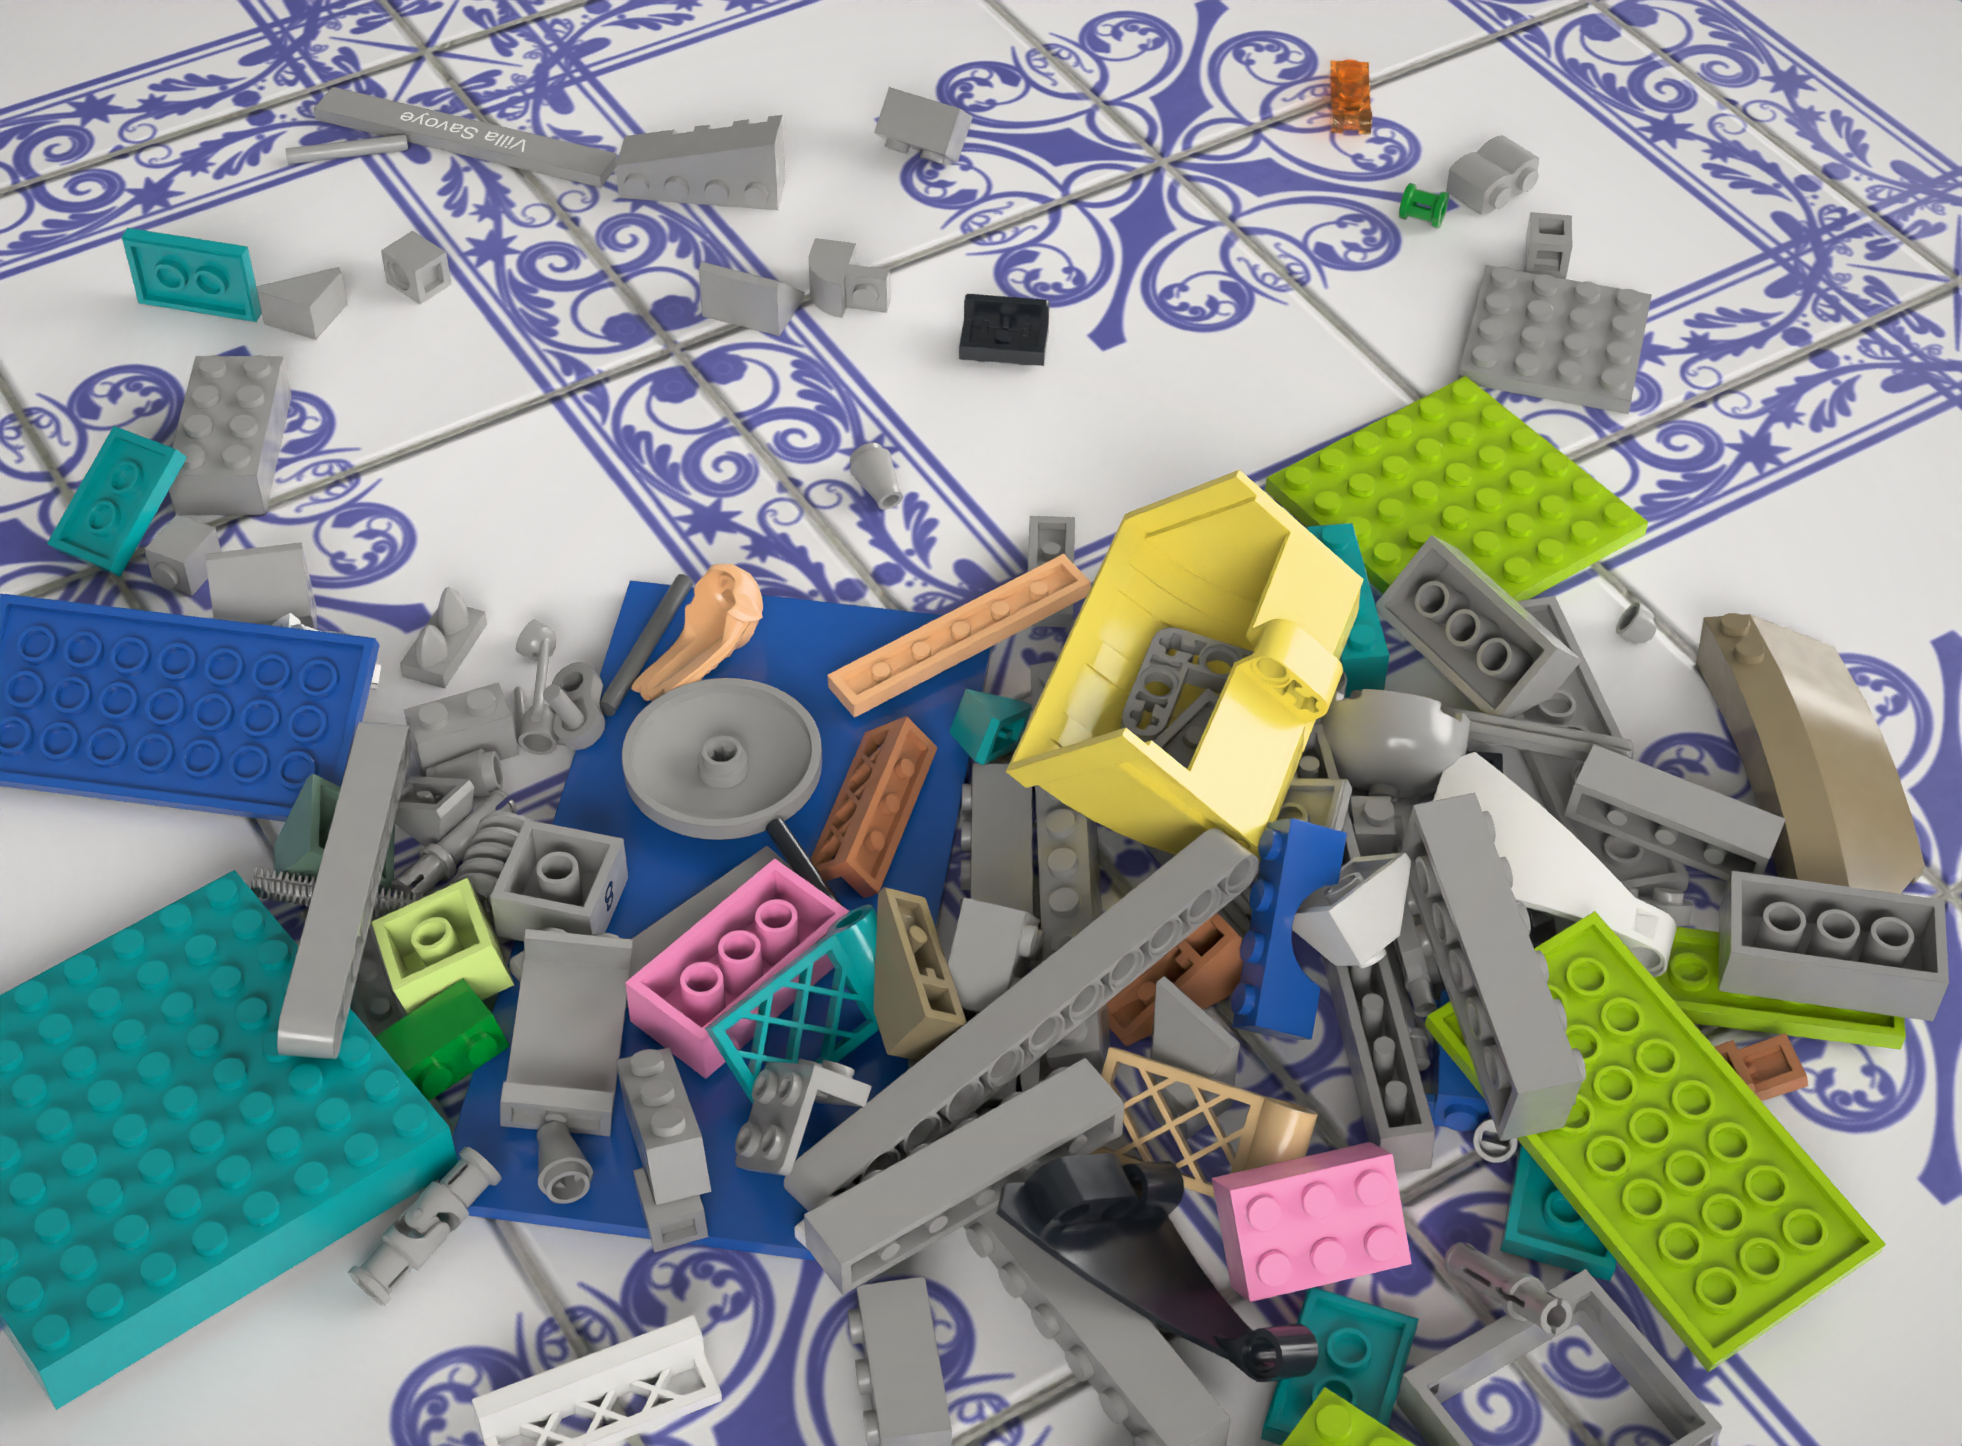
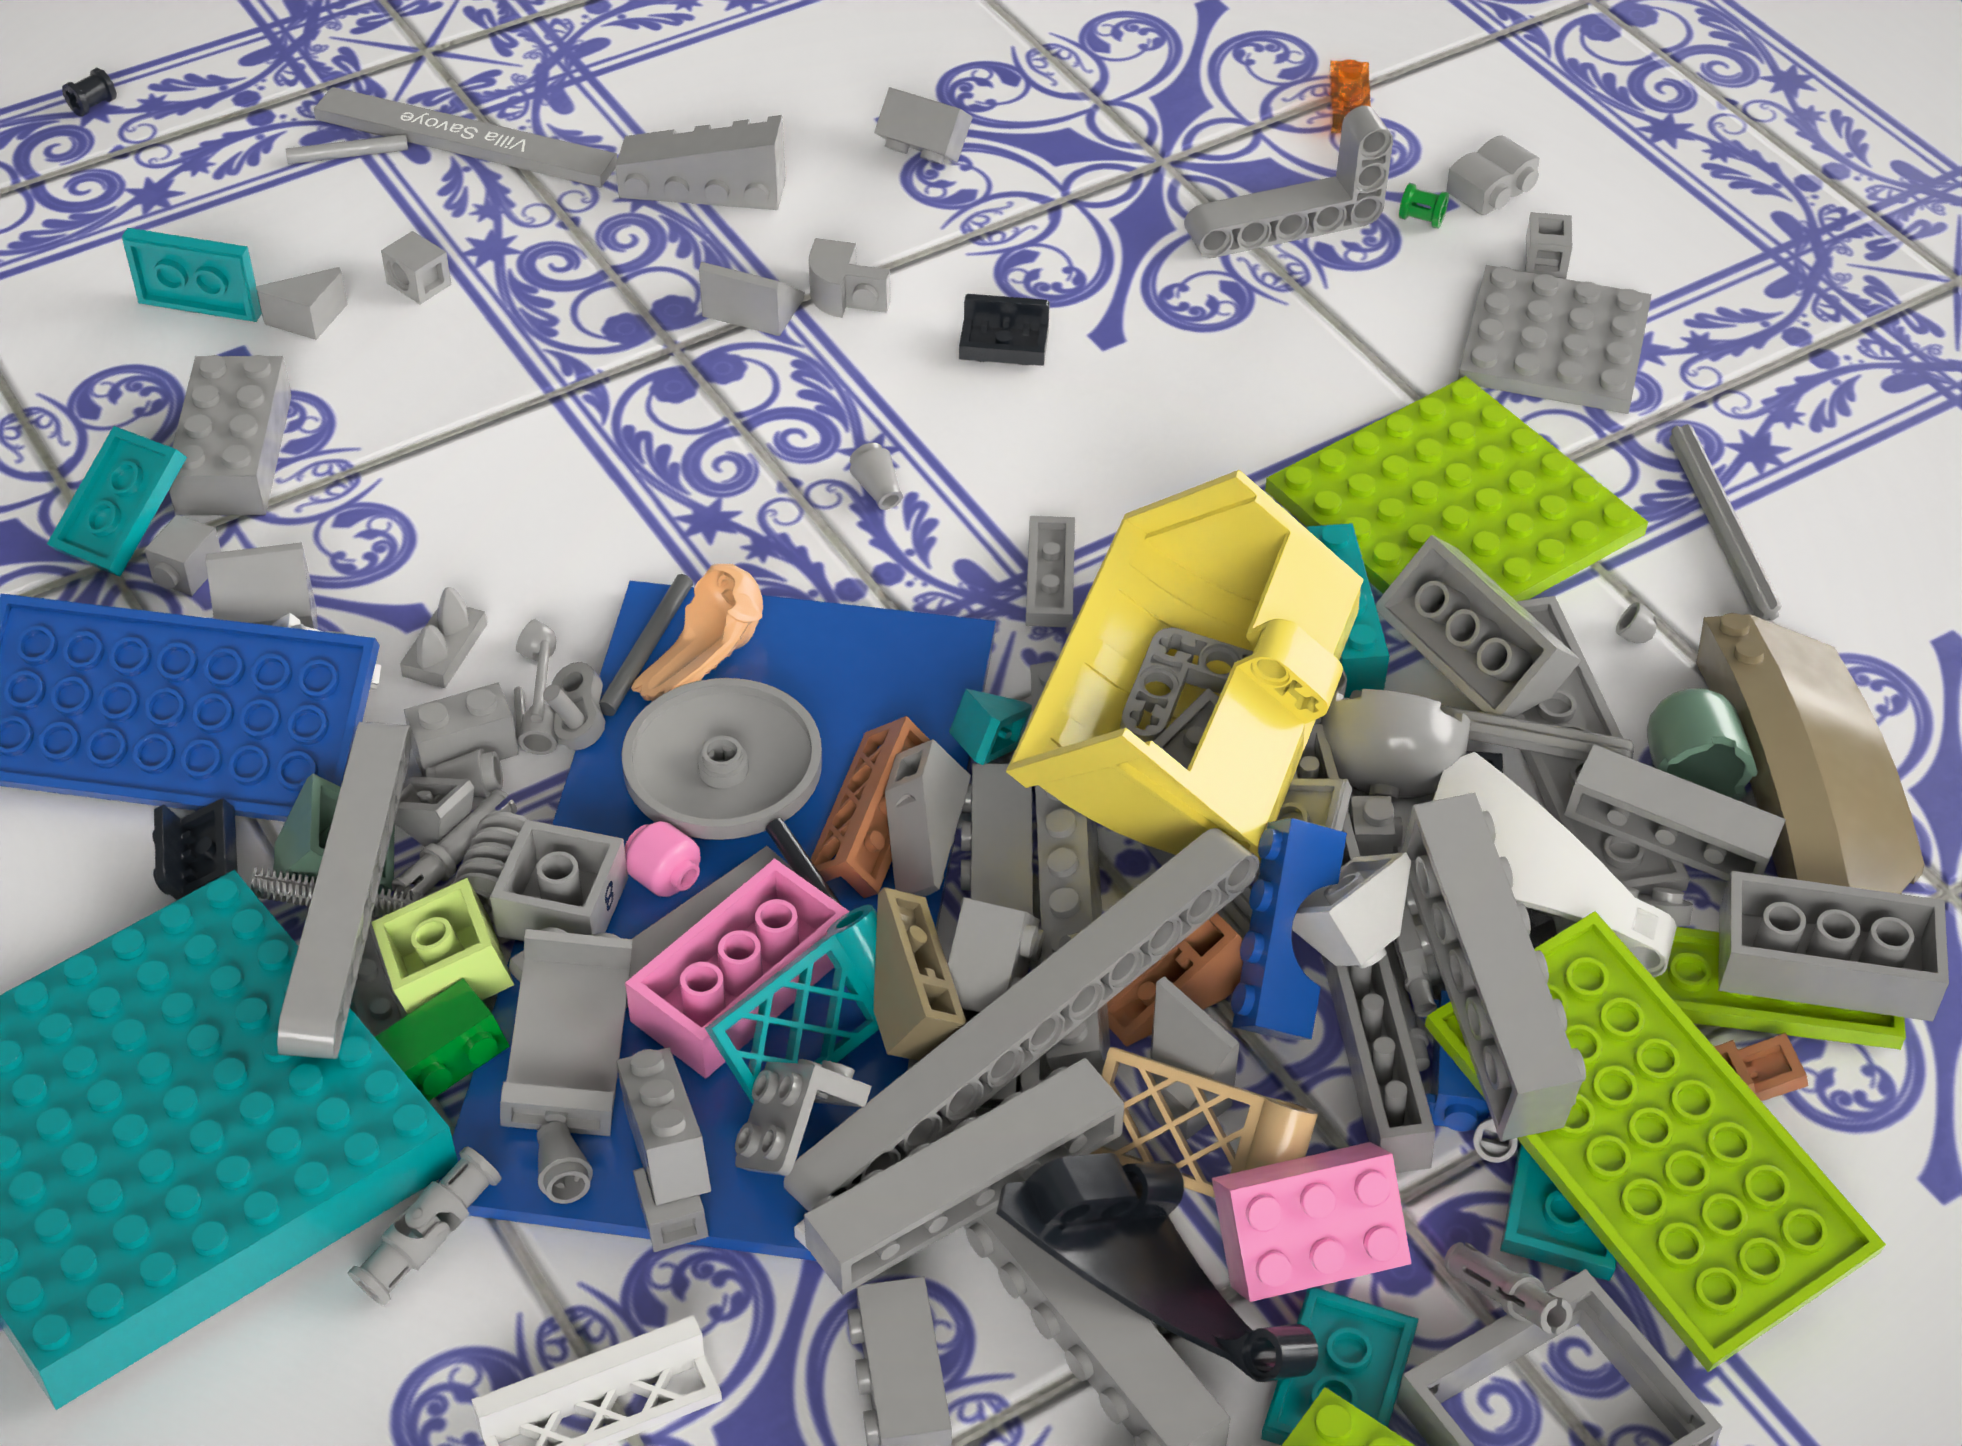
light nougat plate [827,554,1091,718] -> none
none -> black bush [62,68,117,117]
none -> black bracket [152,798,238,900]
none -> bright pink head [625,821,701,897]
none -> light grey slope [885,739,971,896]
none -> light grey beam [1184,106,1393,258]
none -> sand green cylinder [1647,688,1758,801]
none -> light grey axle [1669,424,1782,620]

